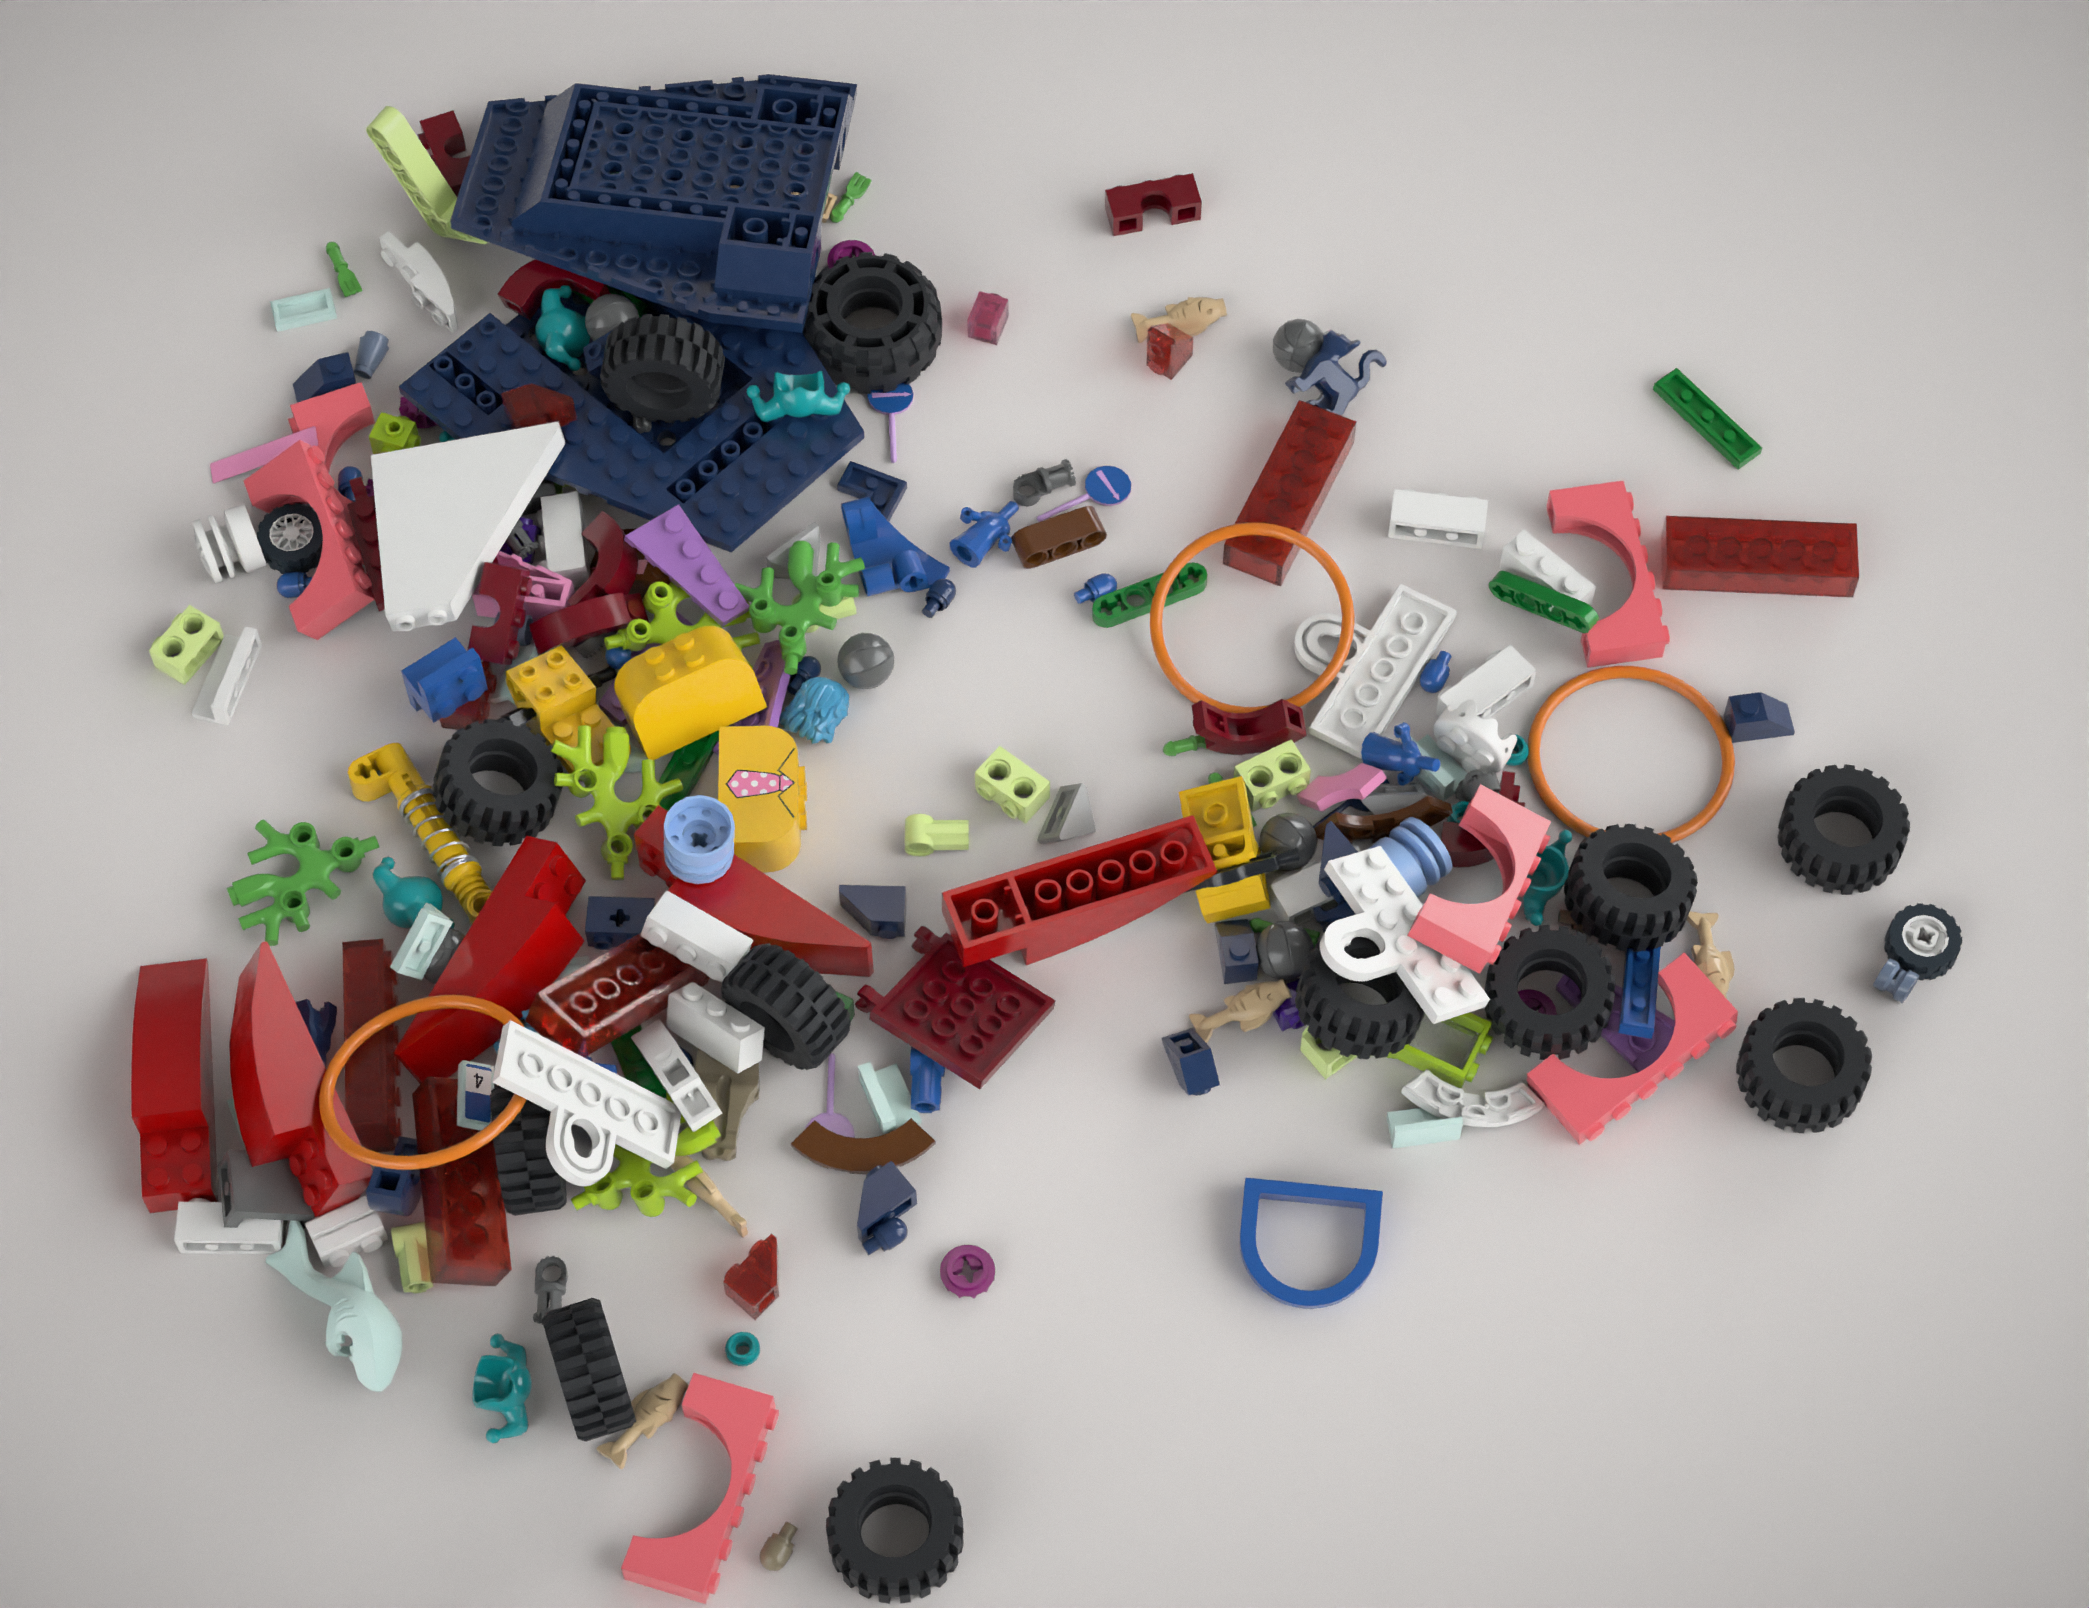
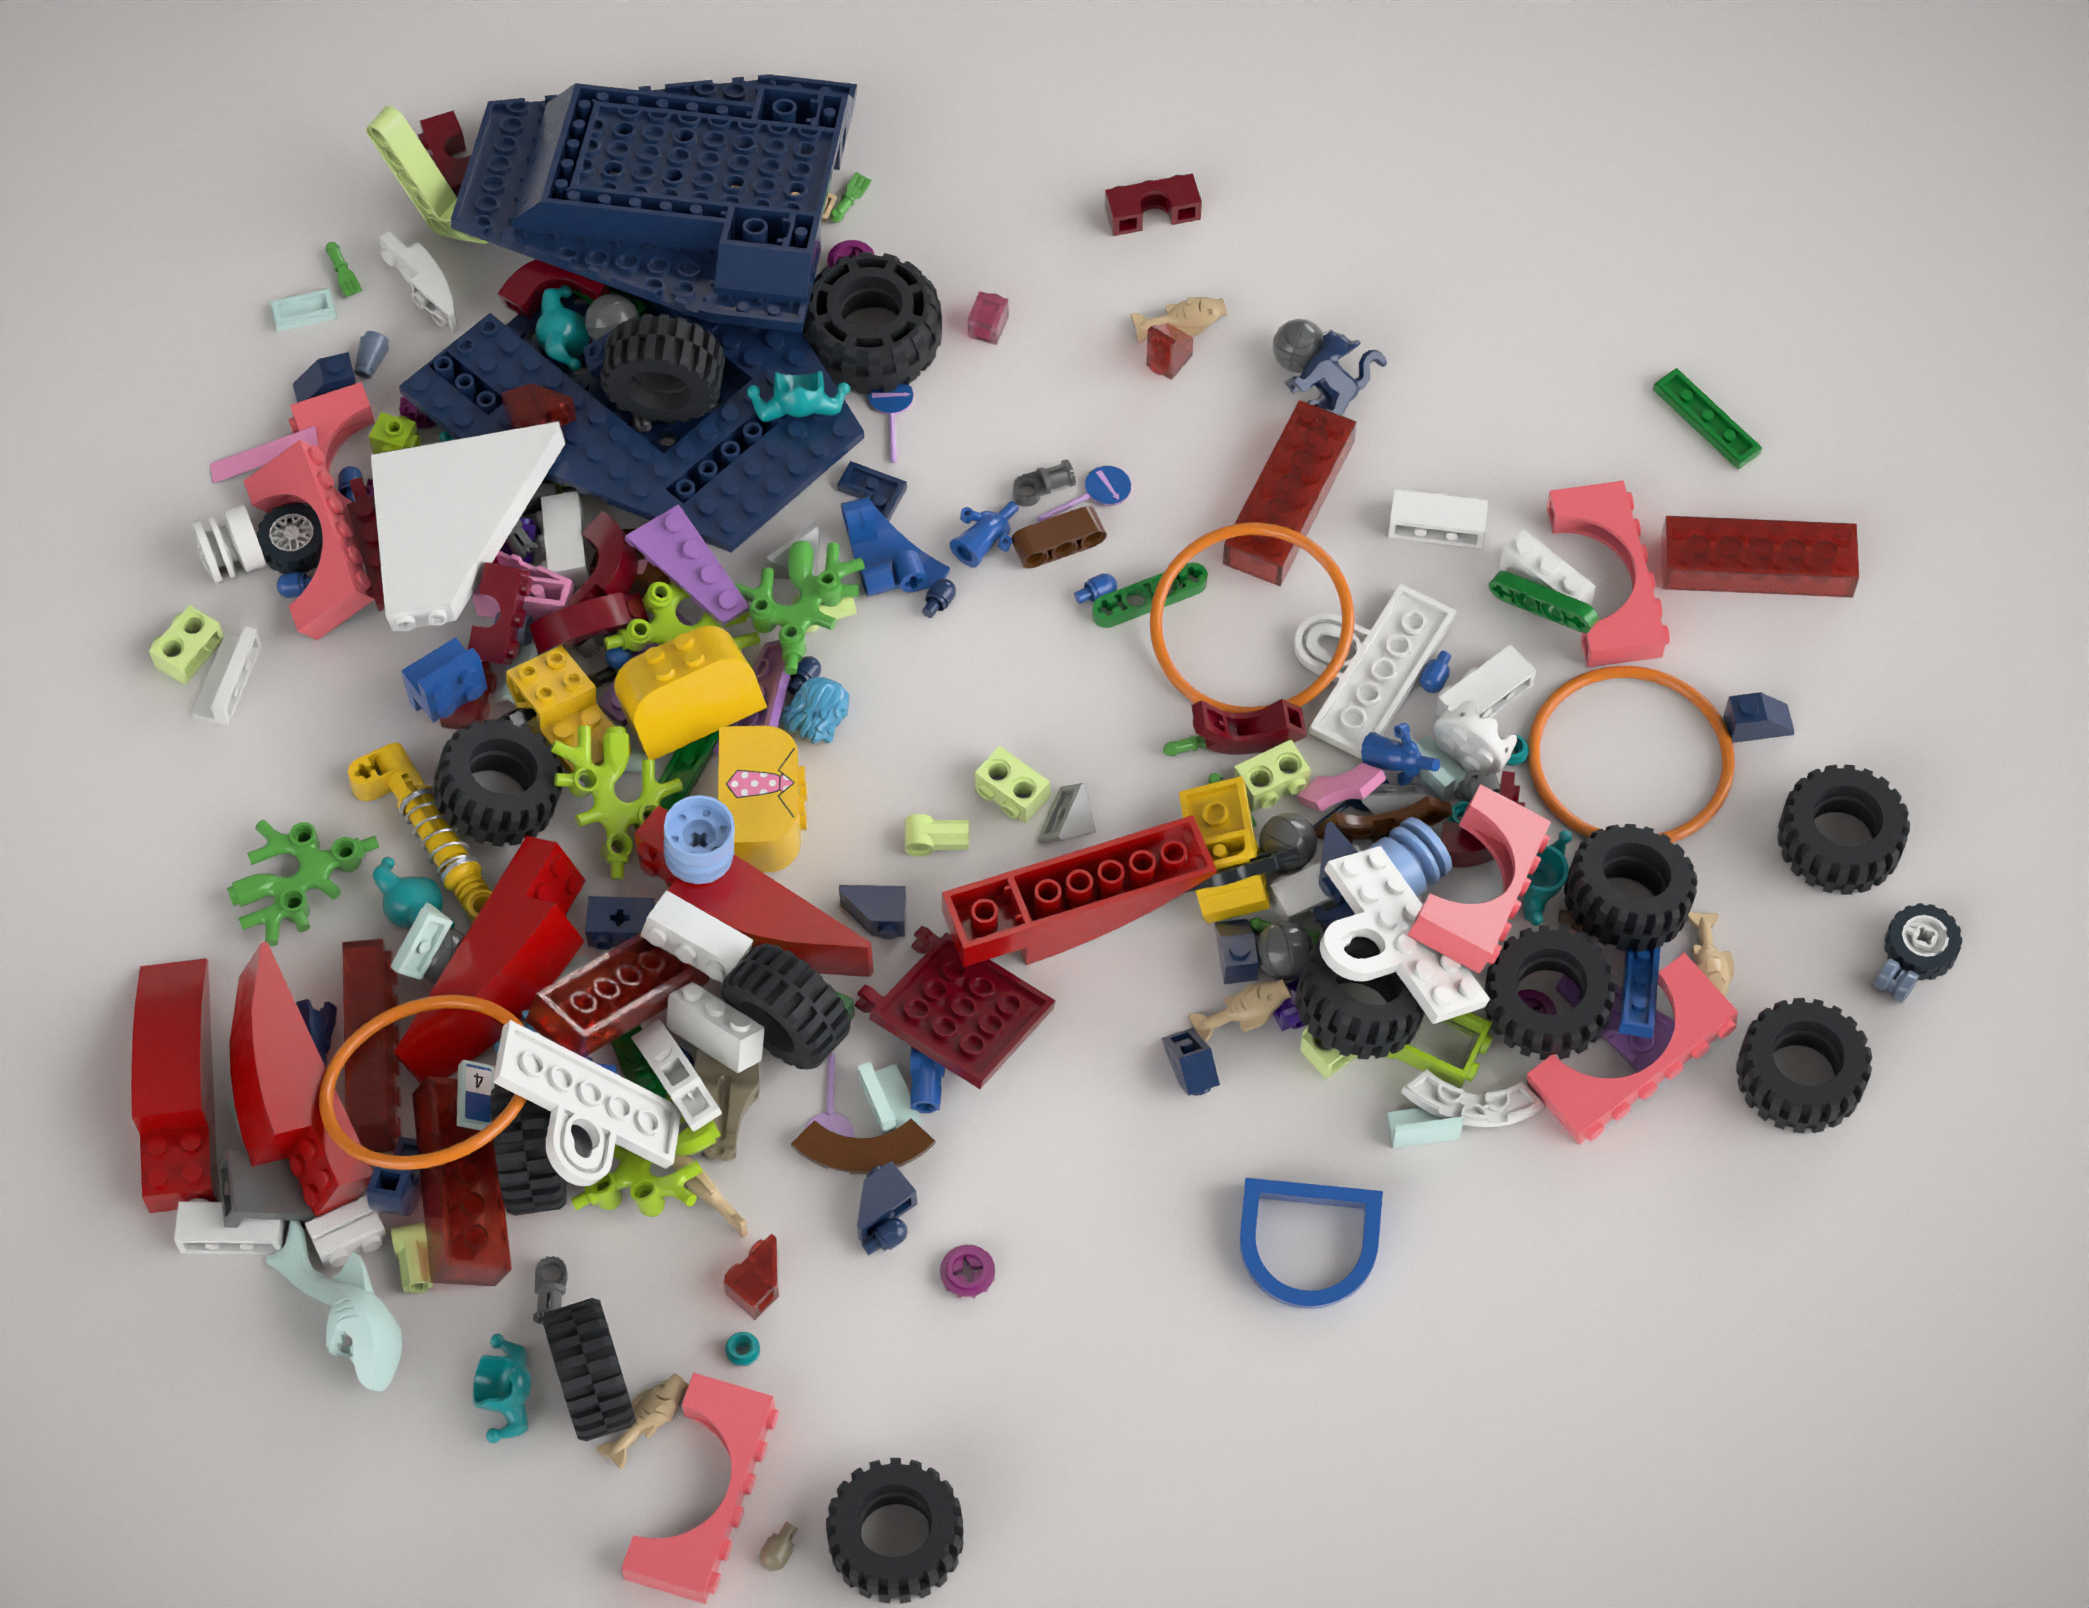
dark grey piece [837,633,894,689] -> none

